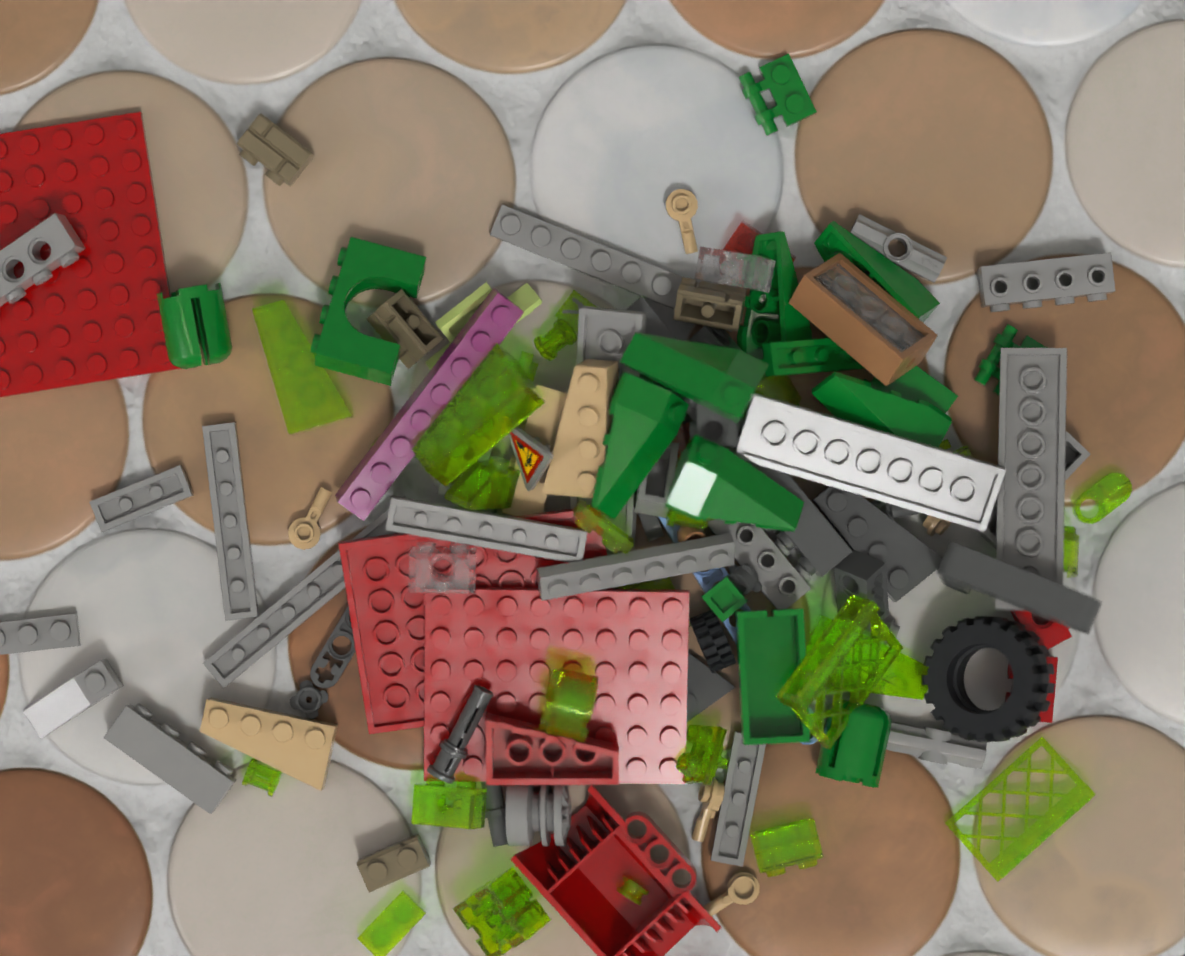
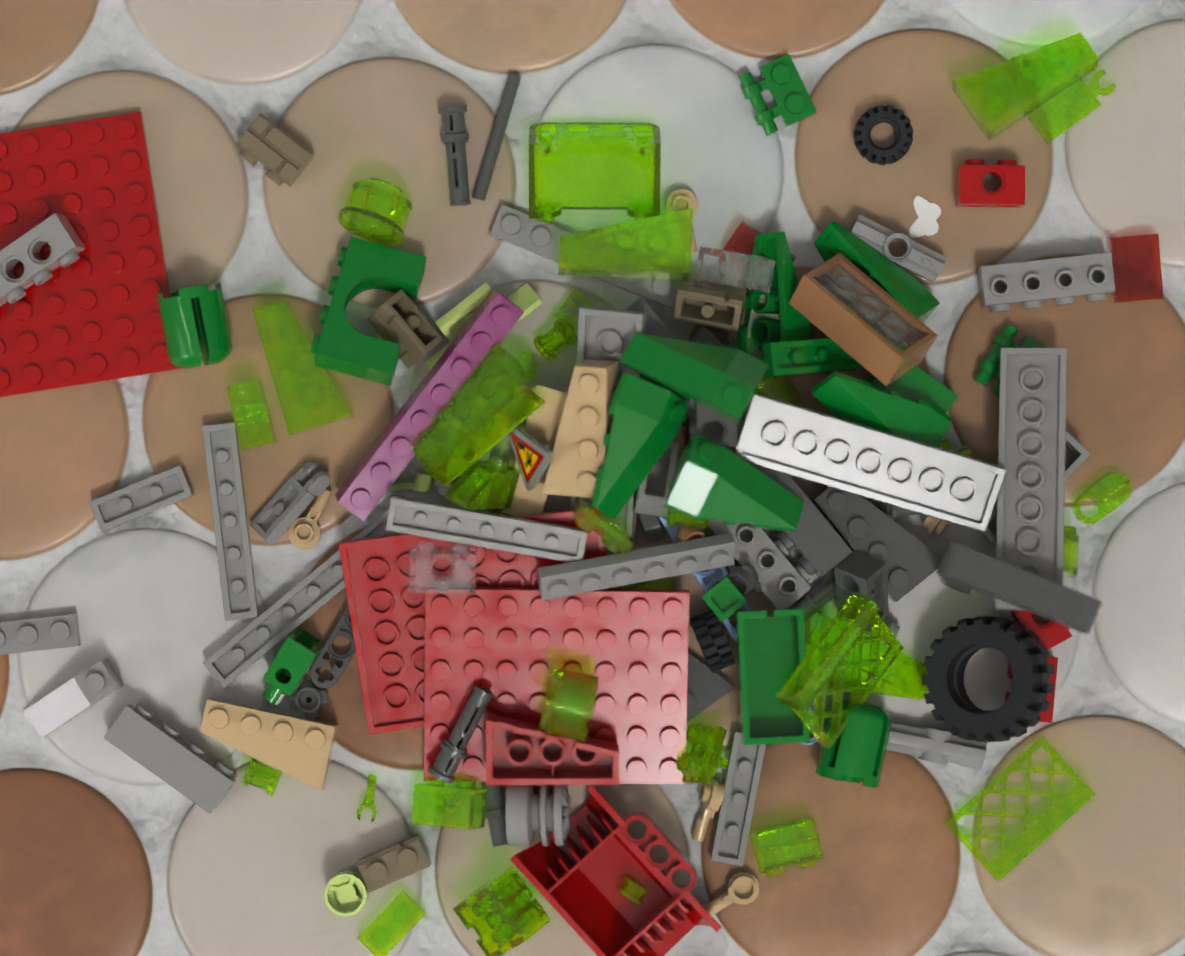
none -> clear neon green brick [226,378,278,451]
none -> light grey hinge [250,461,331,546]
none -> green torso [262,626,326,705]
none -> yellowish green wheel [324,869,369,917]
none -> clear neon green wheel [337,178,413,246]
none -> clear neon green hand [357,775,378,822]
none -> yellowish green hand [387,473,433,493]
none -> dark grey pin [438,106,471,206]
none -> dark grey bar [472,73,521,201]
none -> clear neon green windscreen [529,122,661,223]
none -> clear neon green wedge [558,208,693,279]
none -> dark grey axle [790,576,836,622]
none -> black tyre [854,105,914,165]
none -> white sticker [909,196,941,238]
none -> clear neon green wedge [952,33,1099,141]
none -> red brick [956,159,1025,208]
none -> clear neon green plate [1028,70,1116,144]
none -> clear red plate [1109,234,1163,303]

